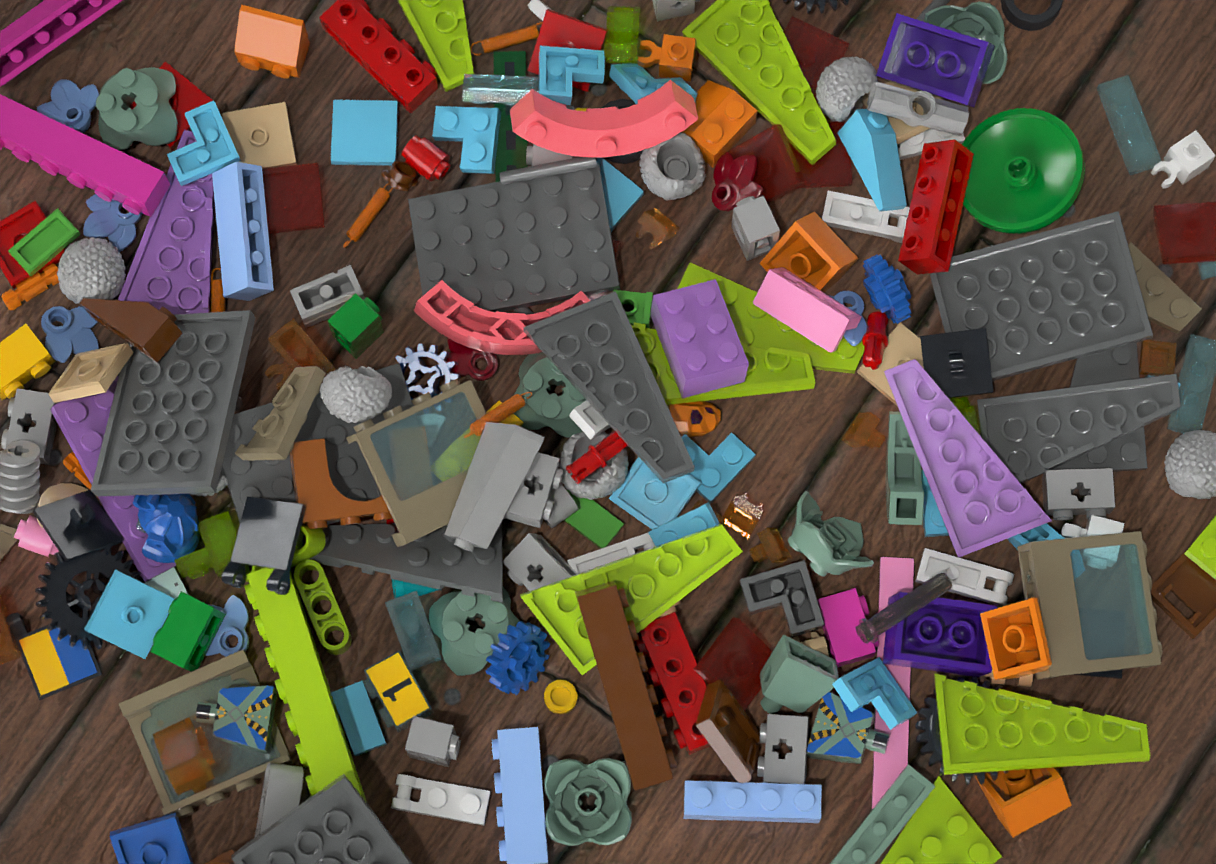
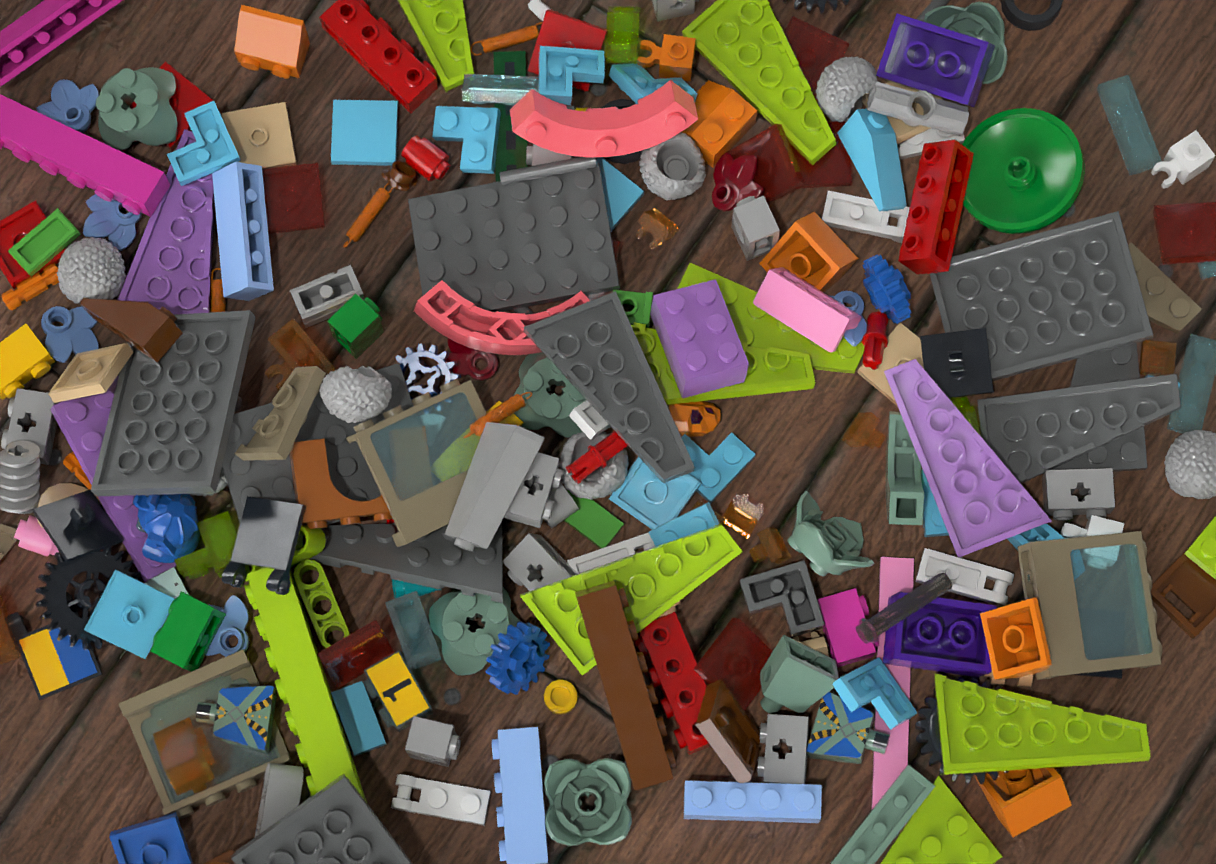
none -> clear red plate [317,620,395,688]

